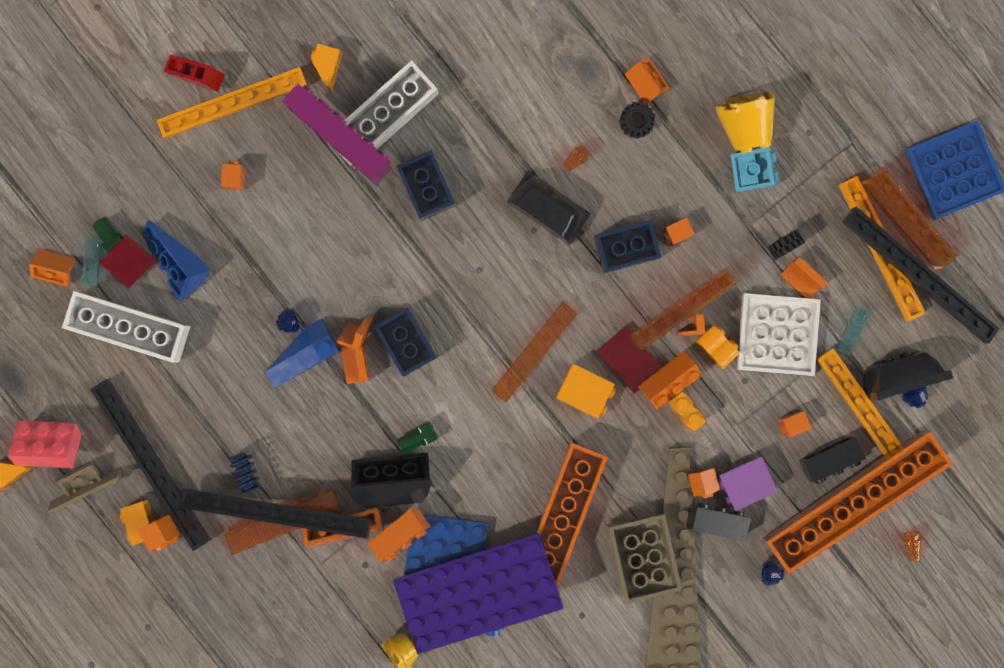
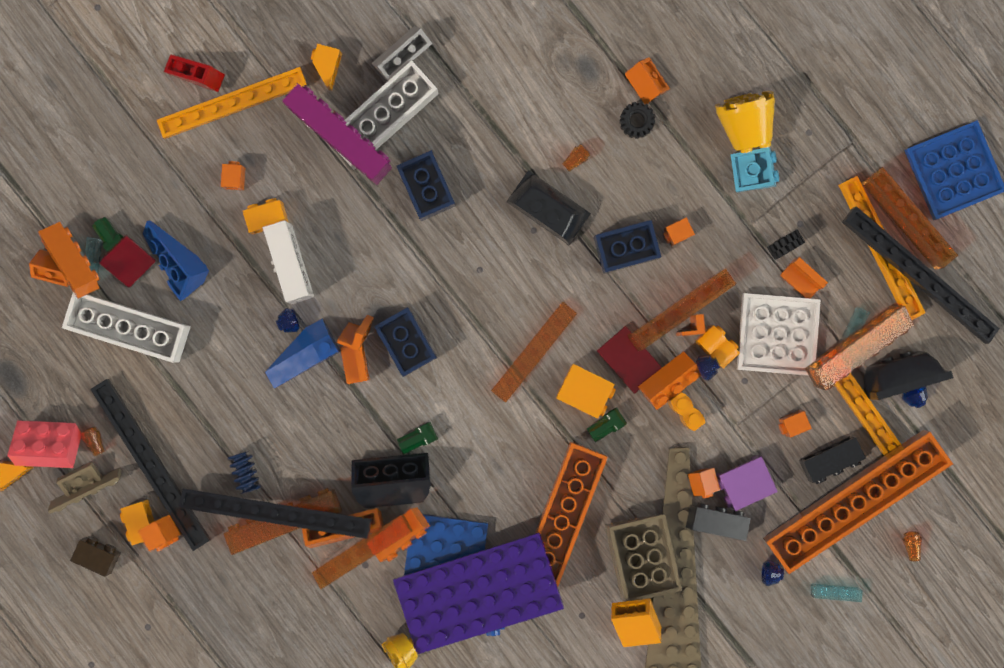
none -> orange brick [38,222,100,299]
none -> dark brown brick [70,536,121,577]
none -> clear orange cone [81,426,105,456]
none -> light orange brick [243,198,289,235]
none -> white brick [263,221,314,304]
none -> clear orange tile [312,514,413,589]
none -> light grey brick [372,26,432,81]
none -> dark green piece [586,407,627,443]
none -> light orange brick [611,598,661,647]
none -> clear blue cone [696,355,720,381]
none -> clear orange brick [805,304,914,390]
none -> clear light blue piece [811,584,863,602]

